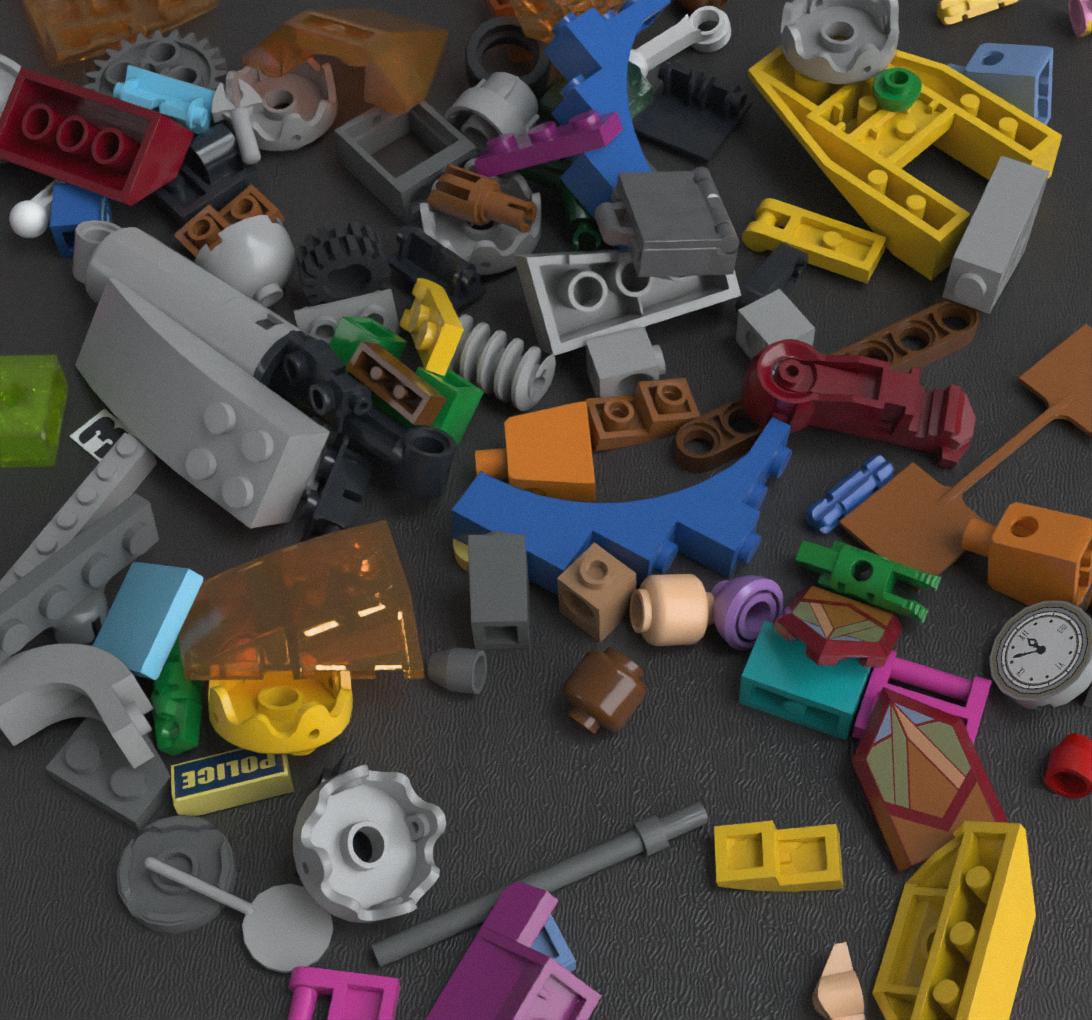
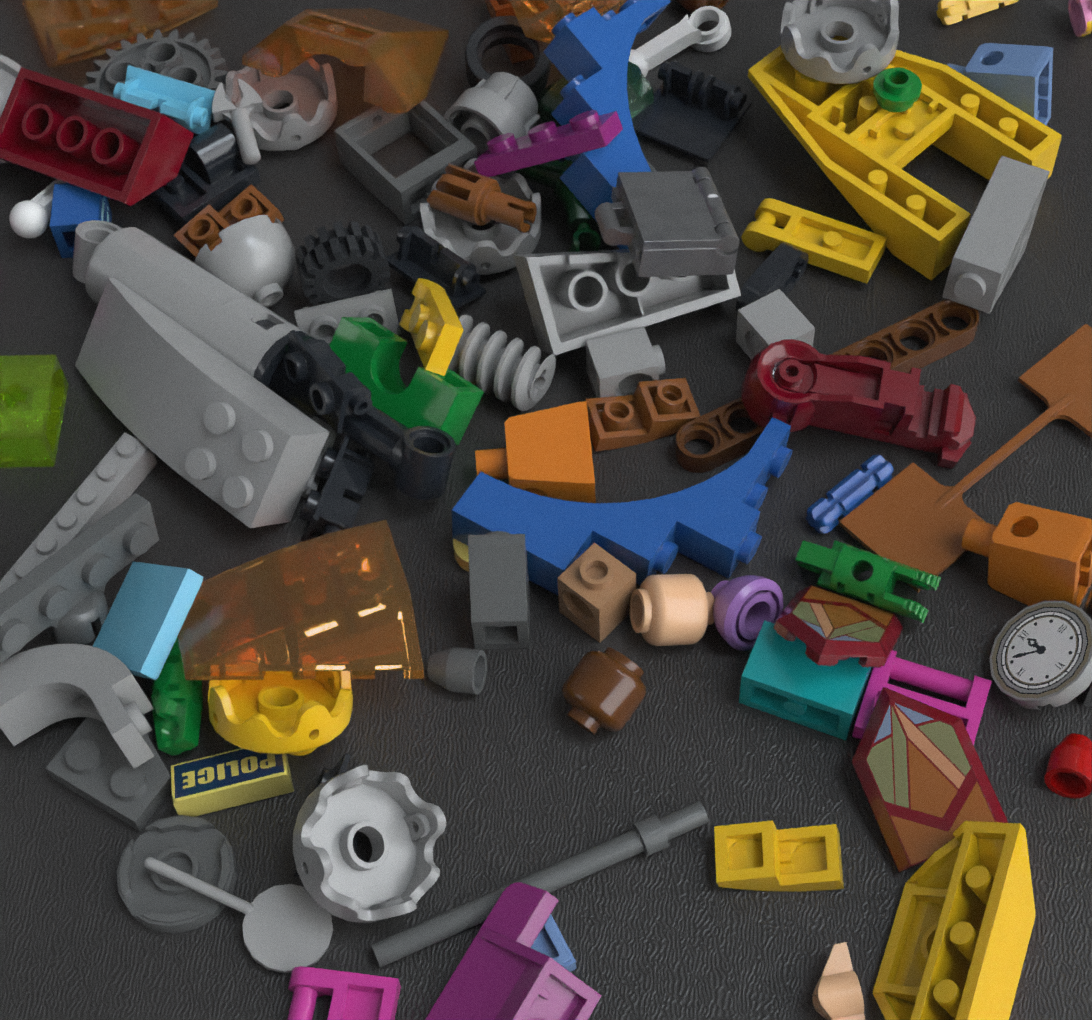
sticker [70,409,137,462] -> none
reddish brown piece [345,341,447,426] -> none

